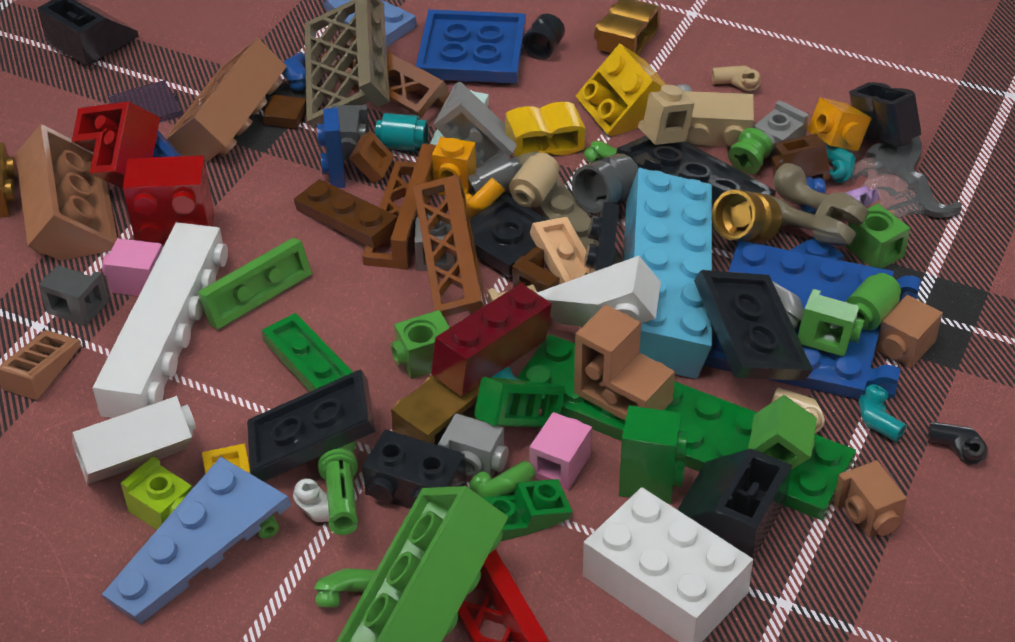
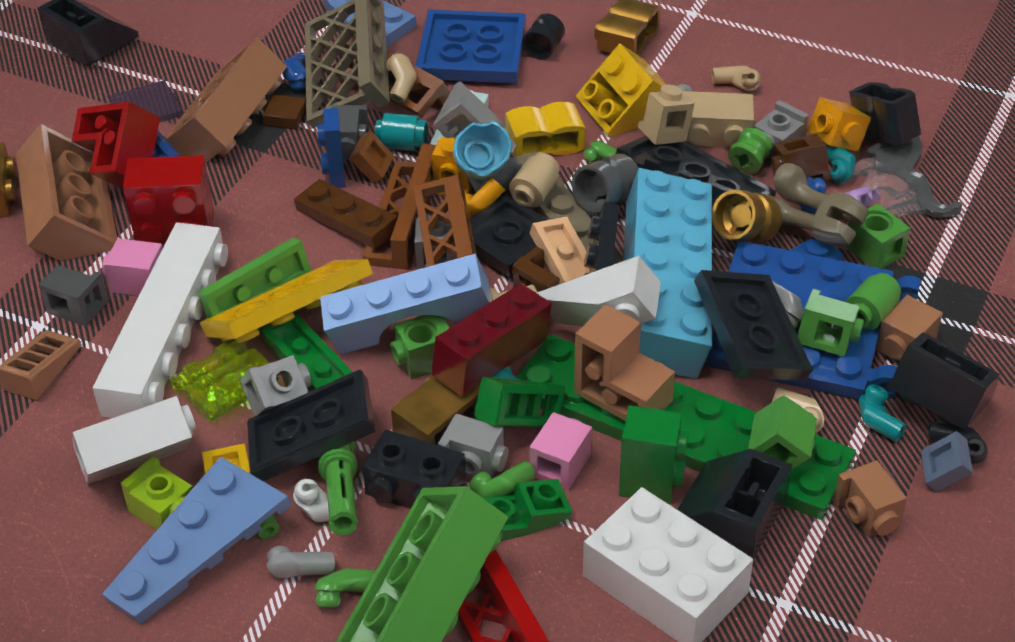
none -> clear neon green plate [170,340,279,422]
none -> yellow plate [200,259,373,343]
none -> light grey brick [240,355,311,417]
none -> light grey arm [266,545,335,579]
none -> light blue arch [320,254,492,355]
none -> tan arm [386,53,417,103]
none -> medium azure hair [453,121,512,179]
none -> black slope [888,332,1000,430]
none -> sand blue plate [921,431,973,492]

